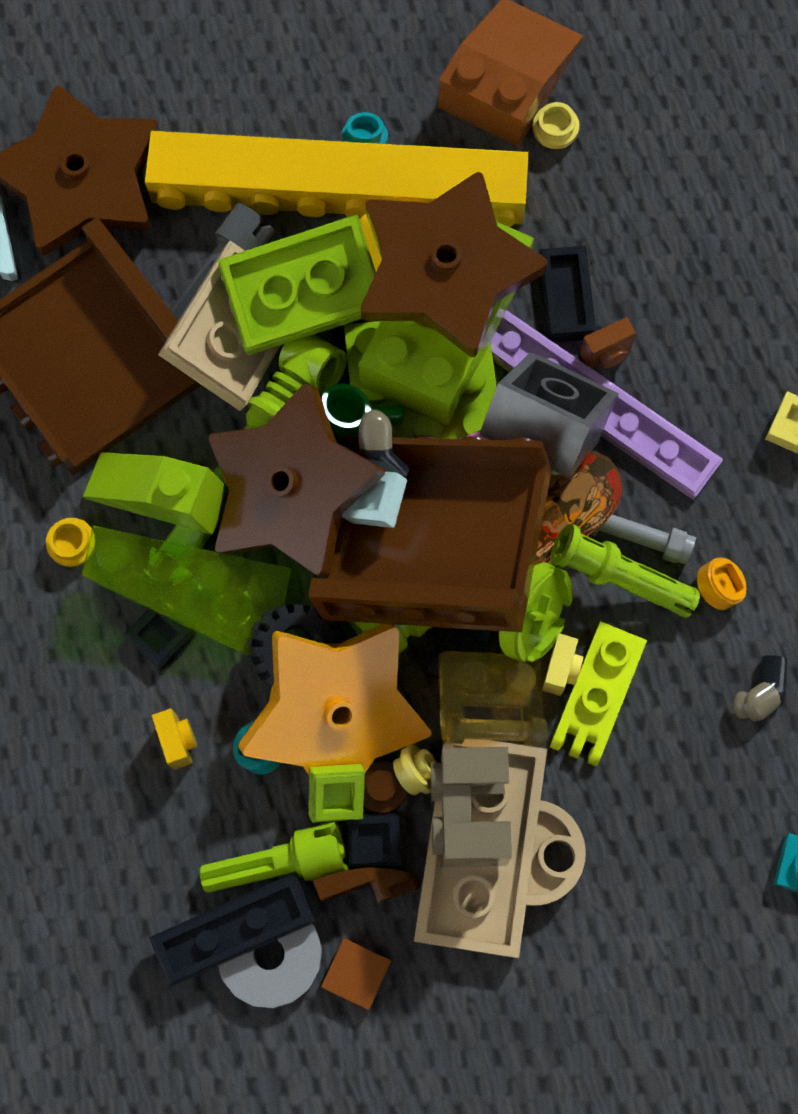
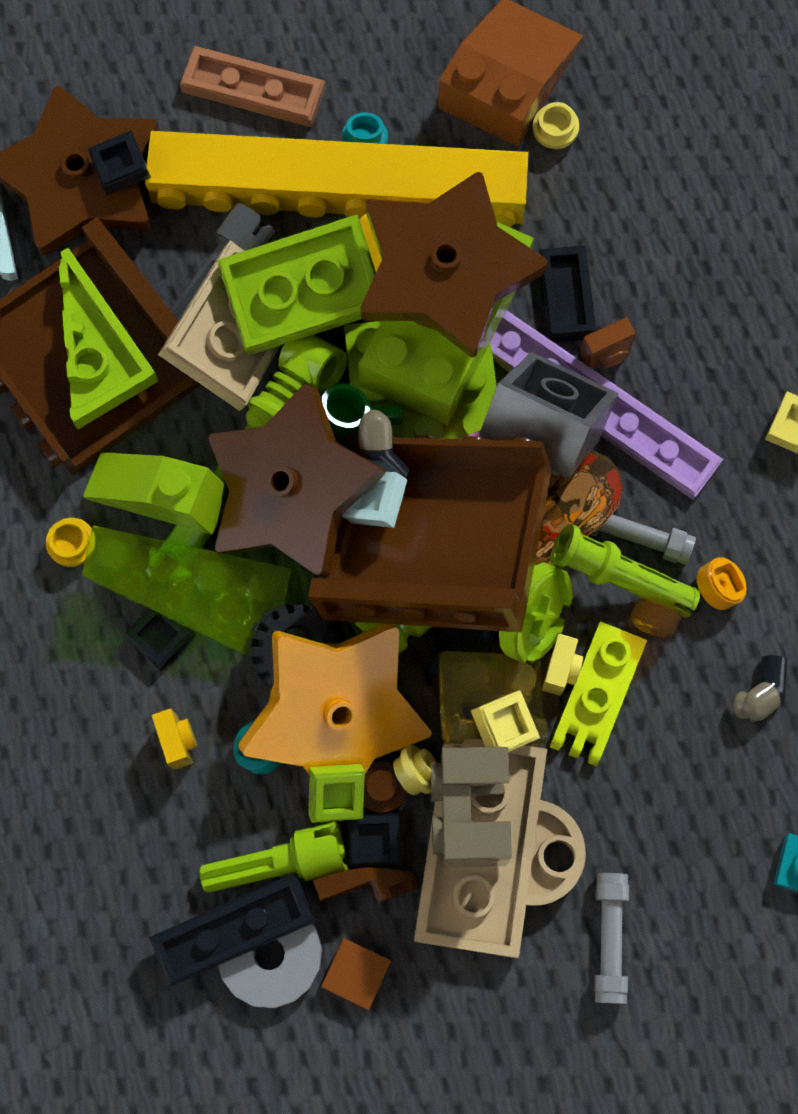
none -> lime wing [59,248,158,430]
none -> black tile [87,130,151,196]
none -> nougat tile [180,46,326,127]
none -> light yellow tile [470,690,540,752]
none -> light grey bar [594,873,629,1004]
none -> clear orange tile [629,598,681,639]

